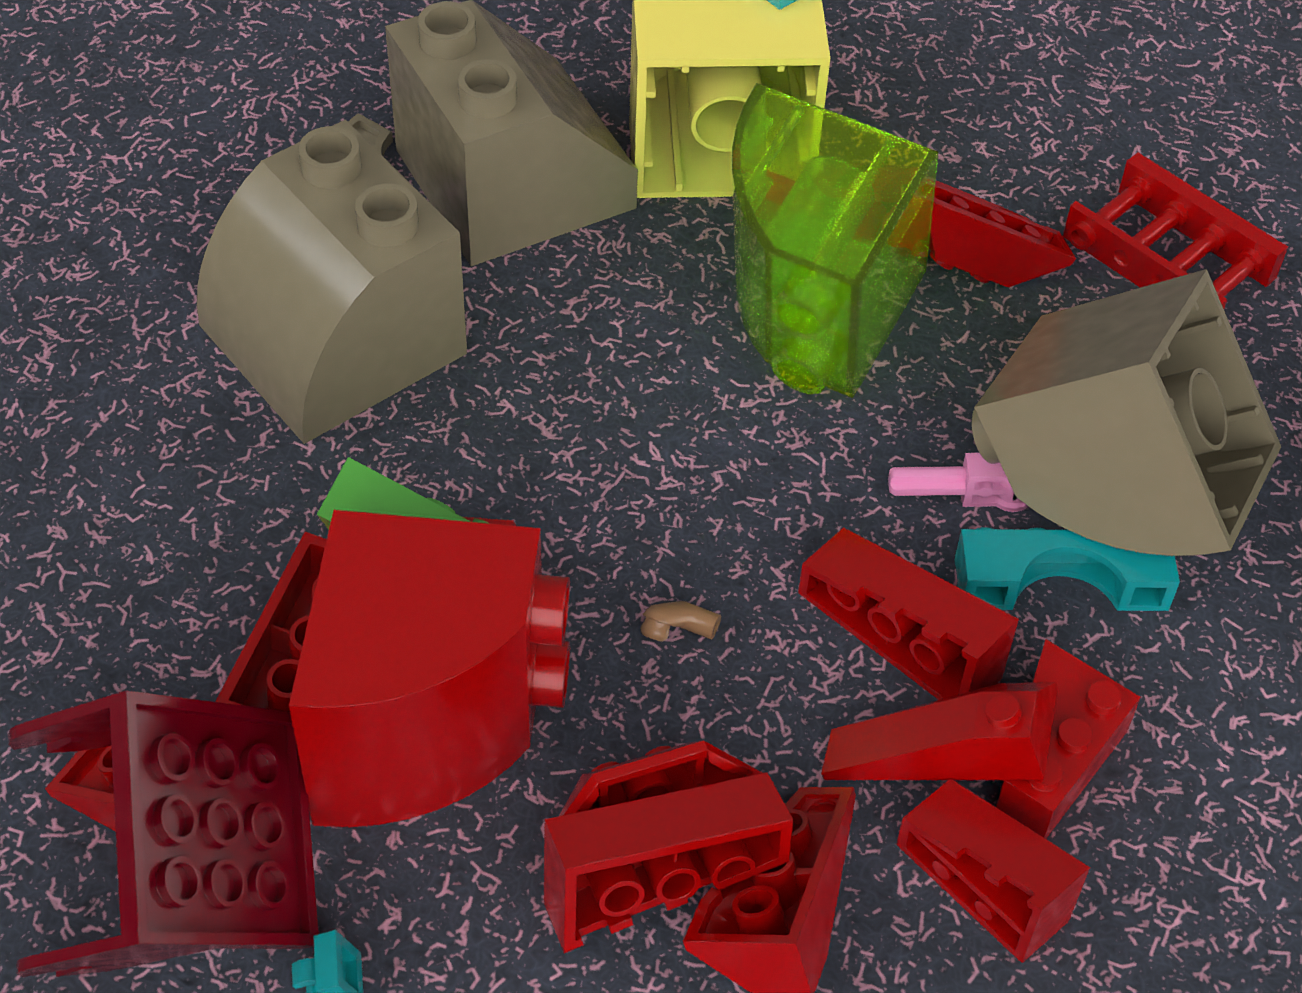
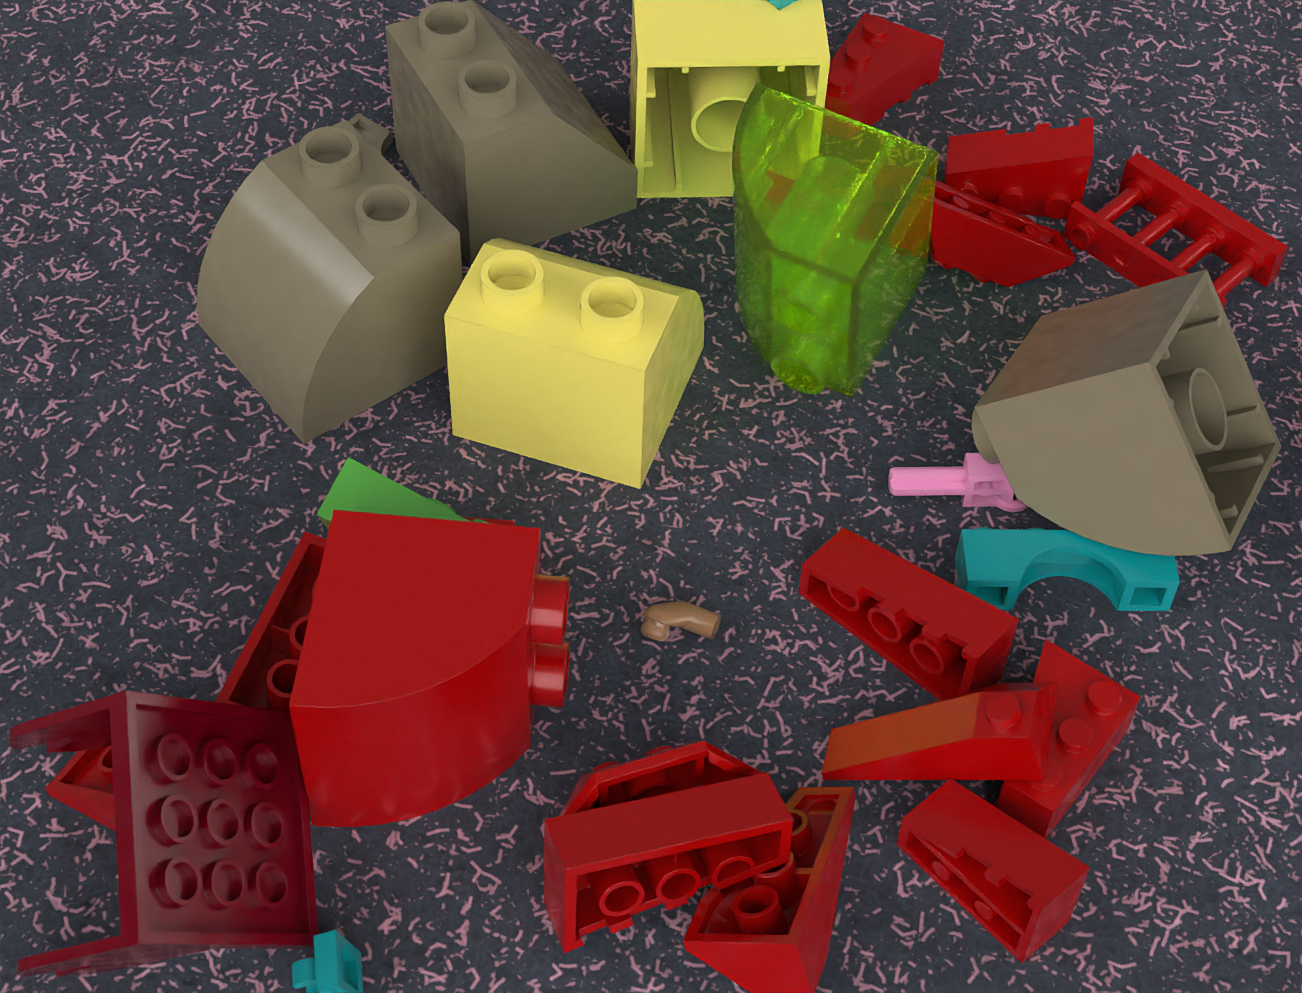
none -> light yellow brick [444,238,704,489]
none -> red wedge [821,13,945,143]
none -> red wedge [942,117,1094,219]

